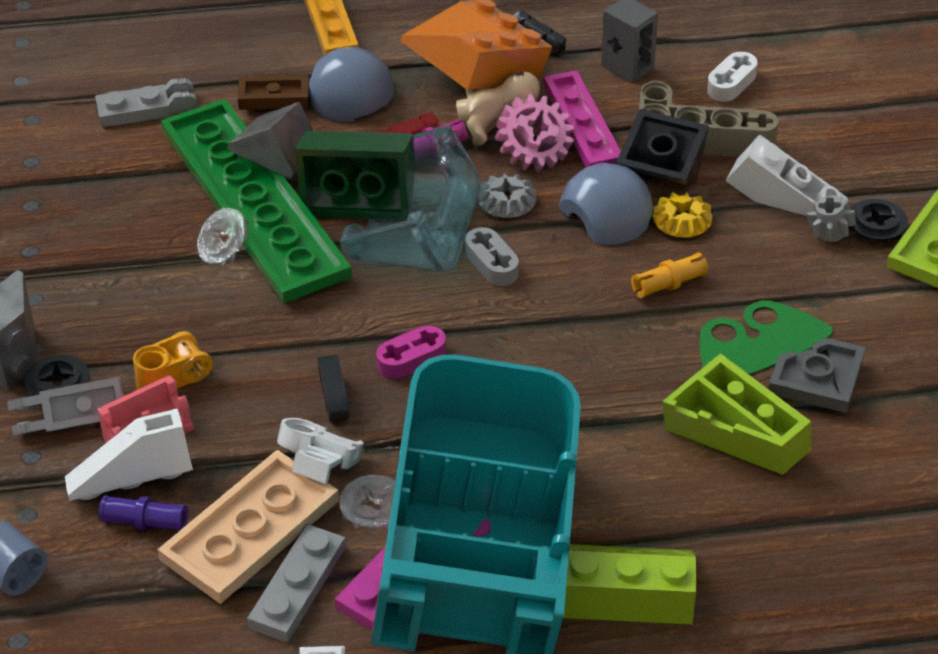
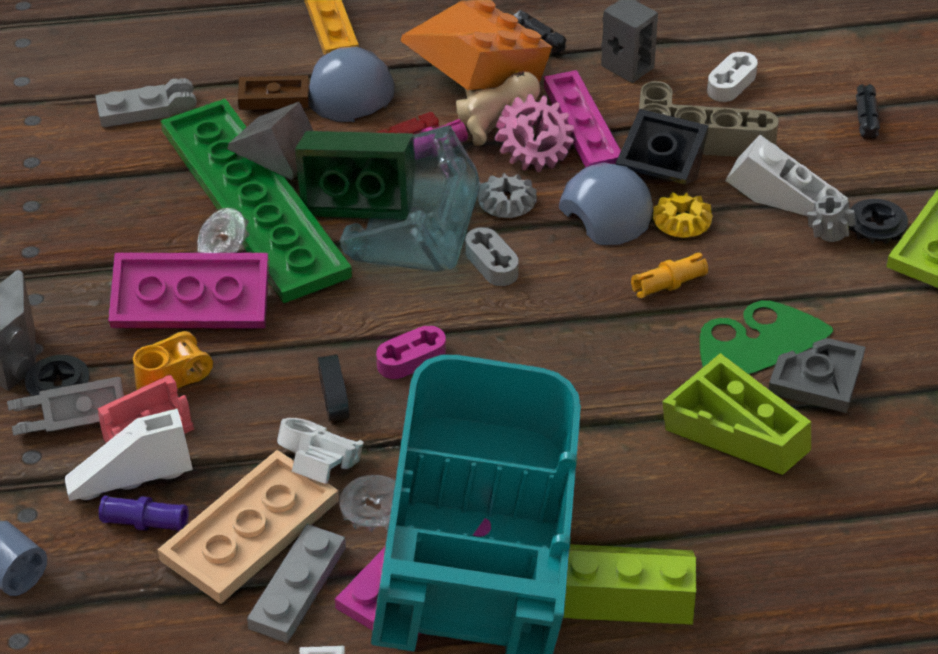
none -> dark pink plate [108,253,269,328]
none -> black axle [856,84,880,139]

